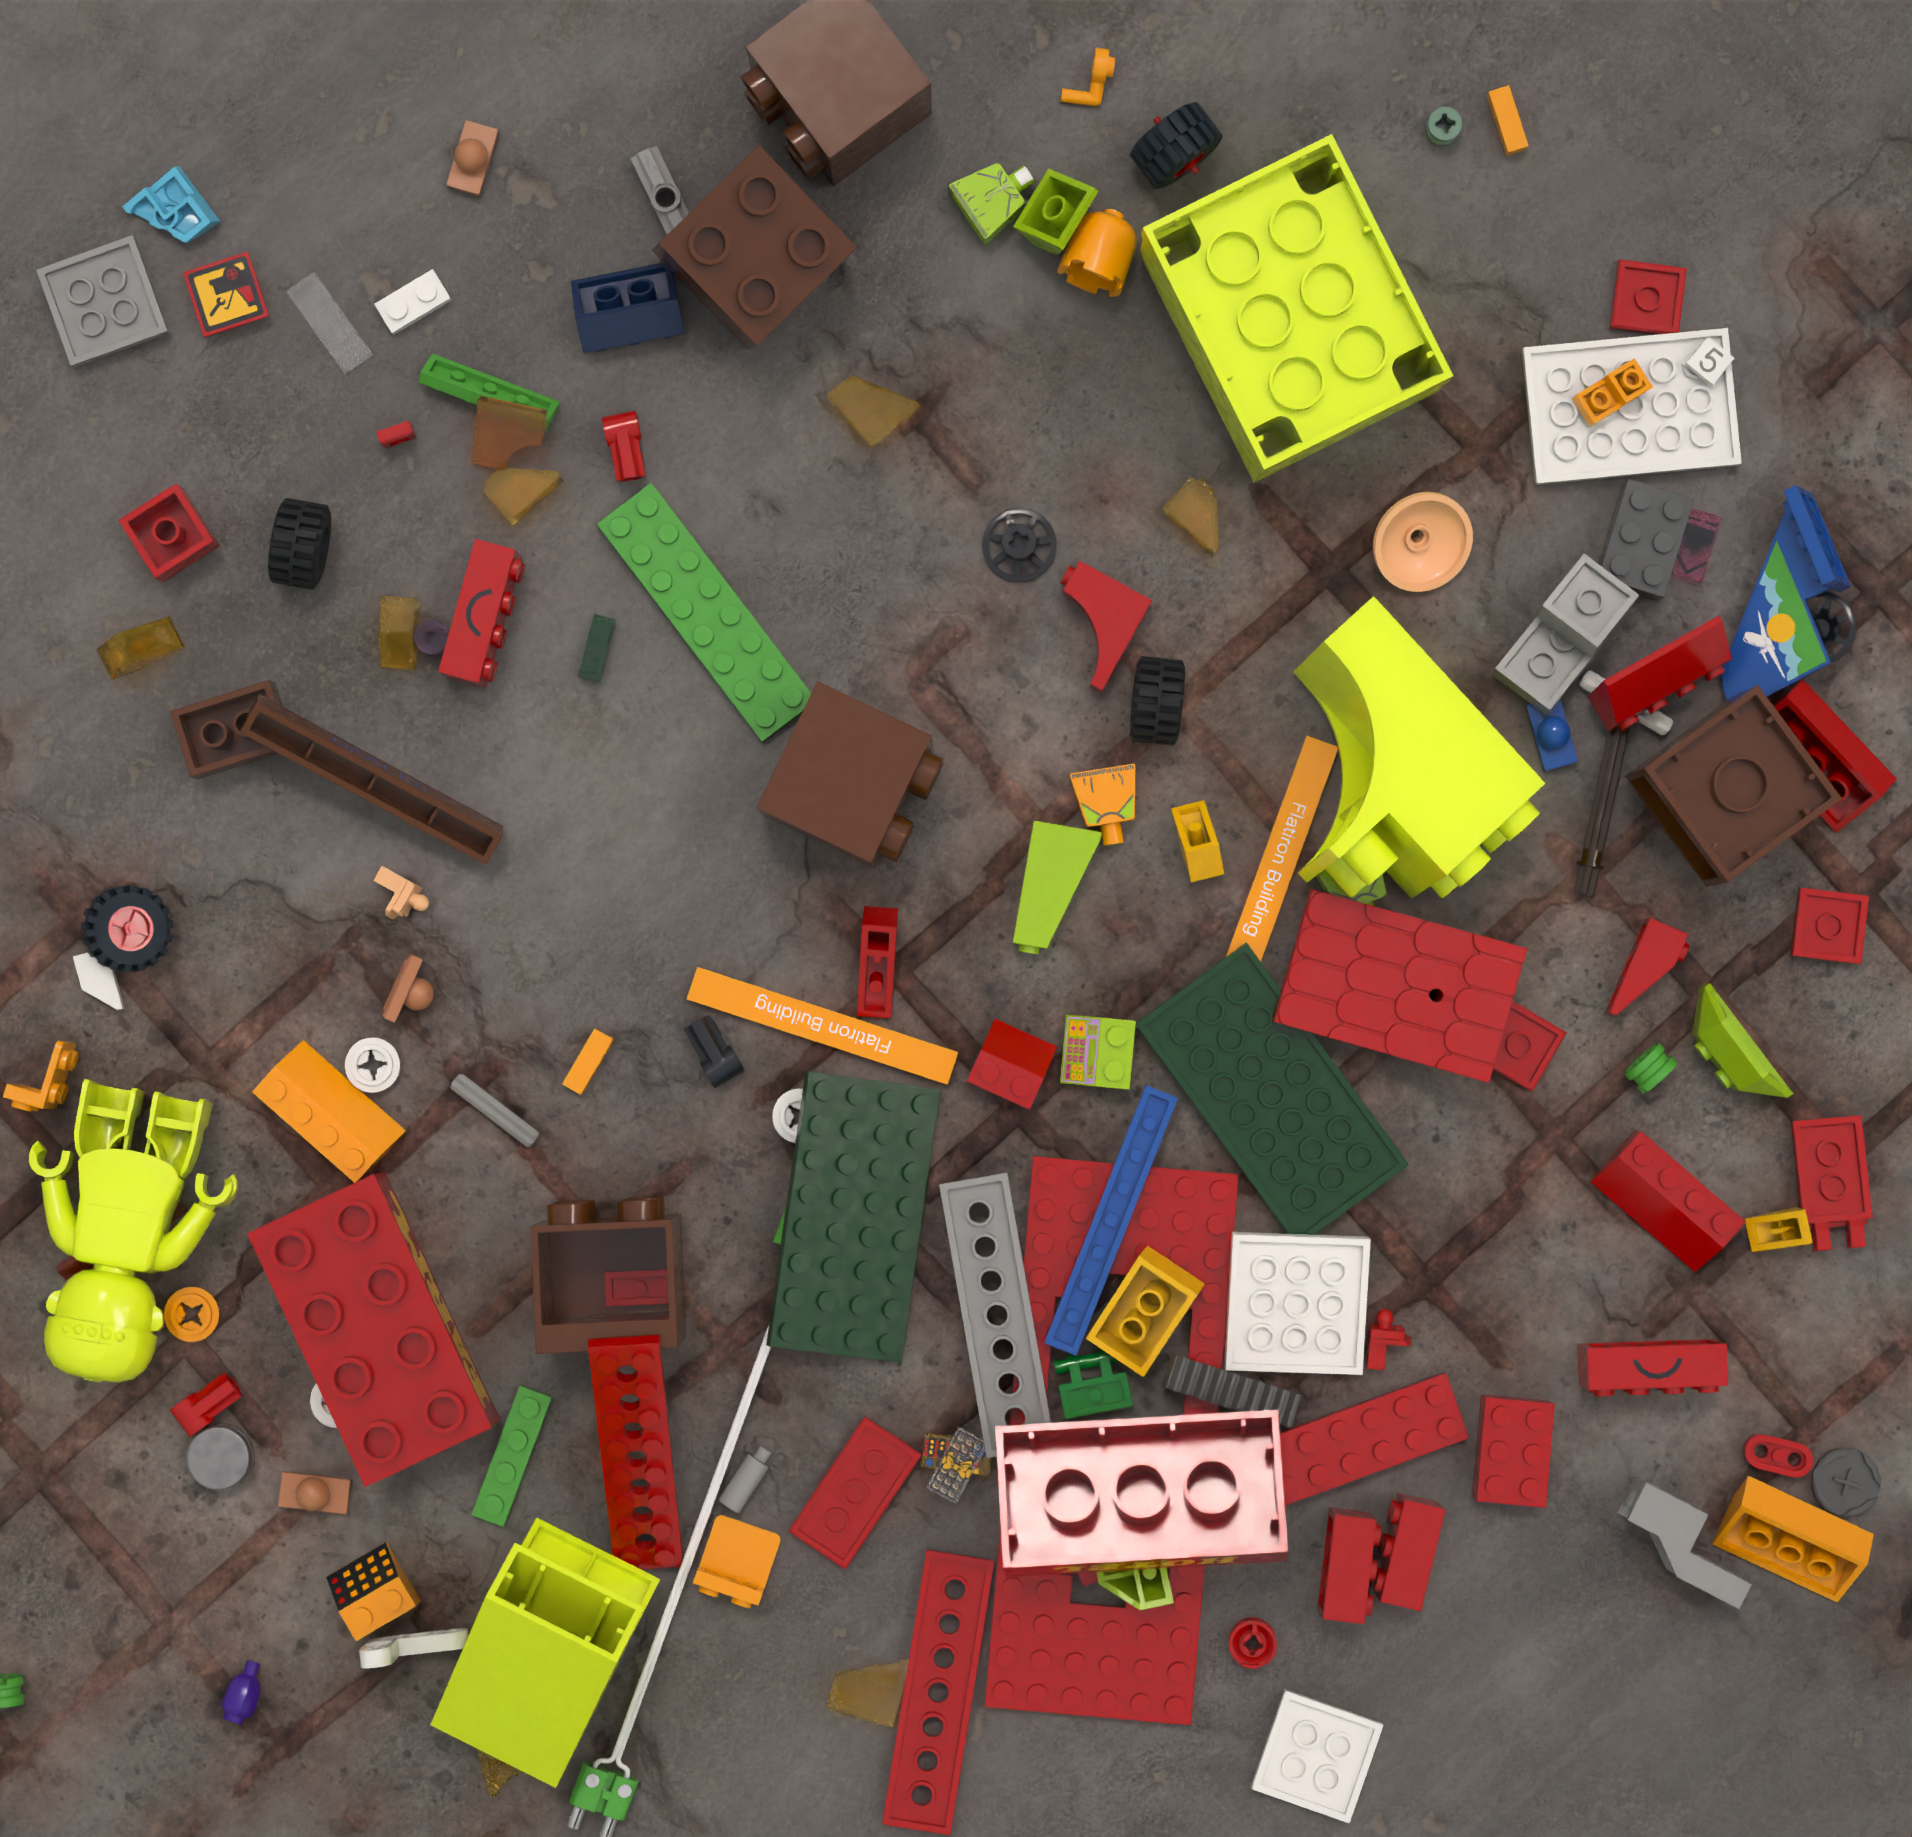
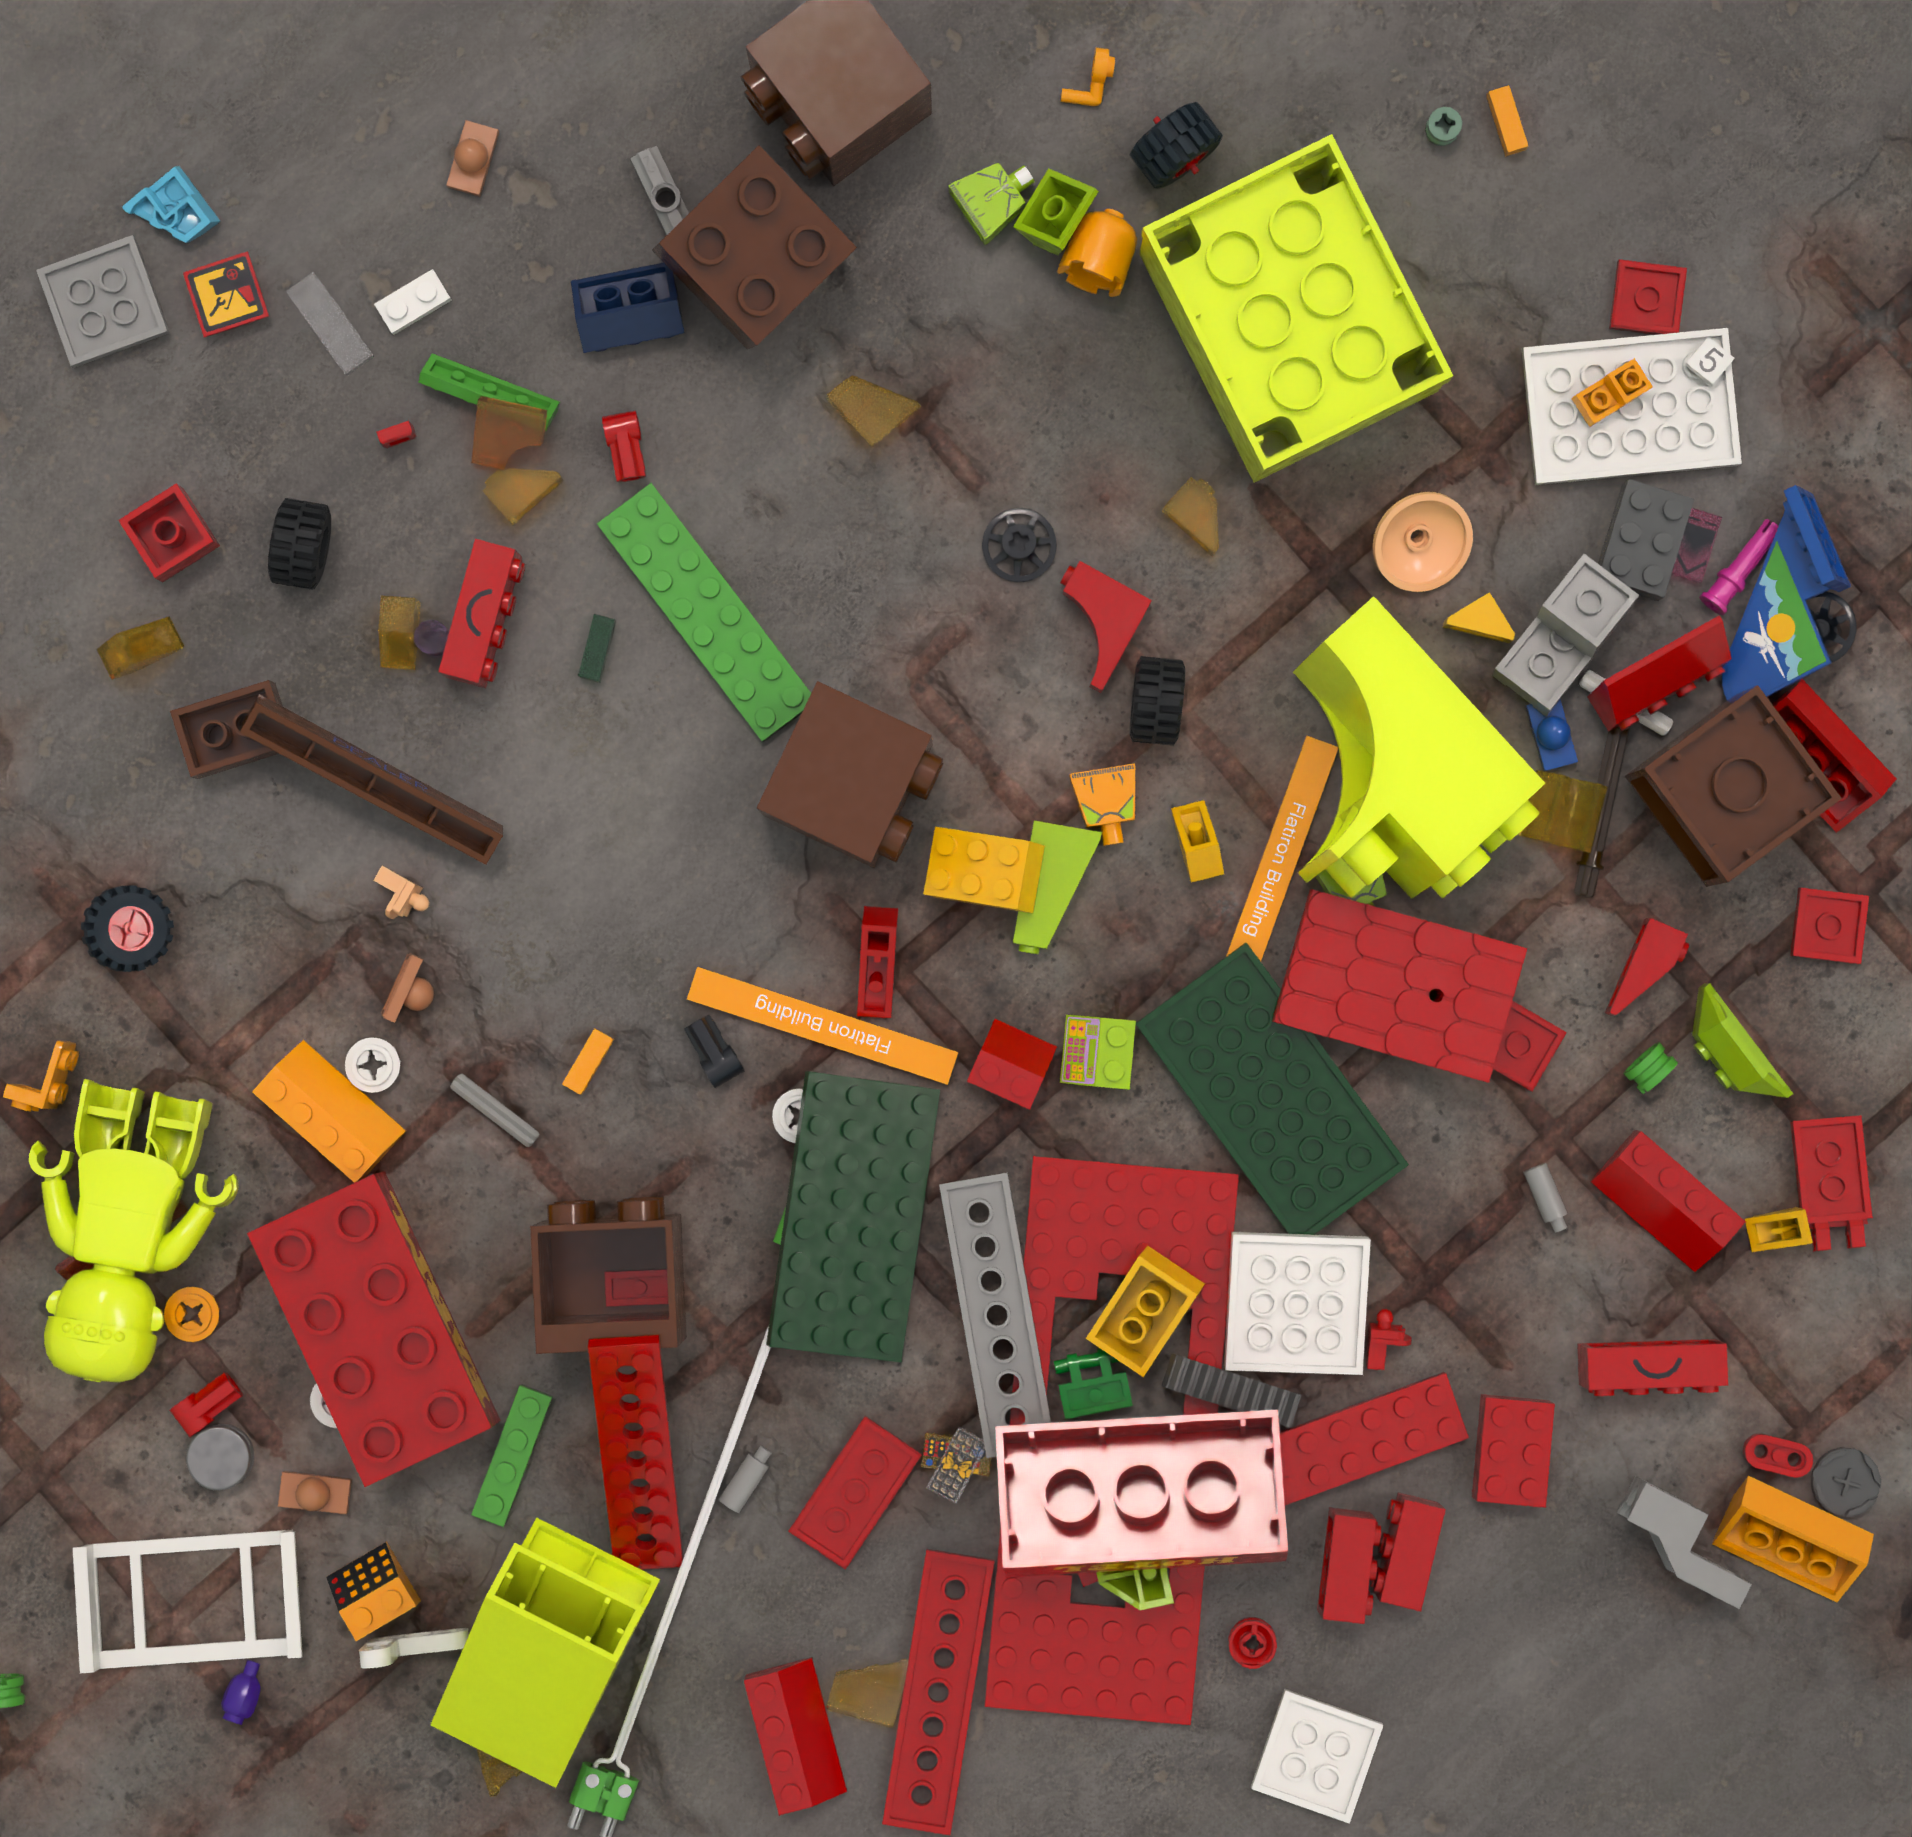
white tile [73,953,125,1010] -> none
light orange bracket [693,1515,781,1608] -> none
blue plate [1044,1085,1178,1356] -> none
none -> white piece [73,1529,303,1673]
none -> red slope [744,1657,847,1816]
none -> yellow brick [923,827,1045,913]
none -> yellow slope [1443,592,1515,643]
none -> clear yellow slope [1519,770,1608,853]
none -> light grey cylinder [1523,1163,1568,1233]
none -> dark pink pin [1699,519,1779,615]

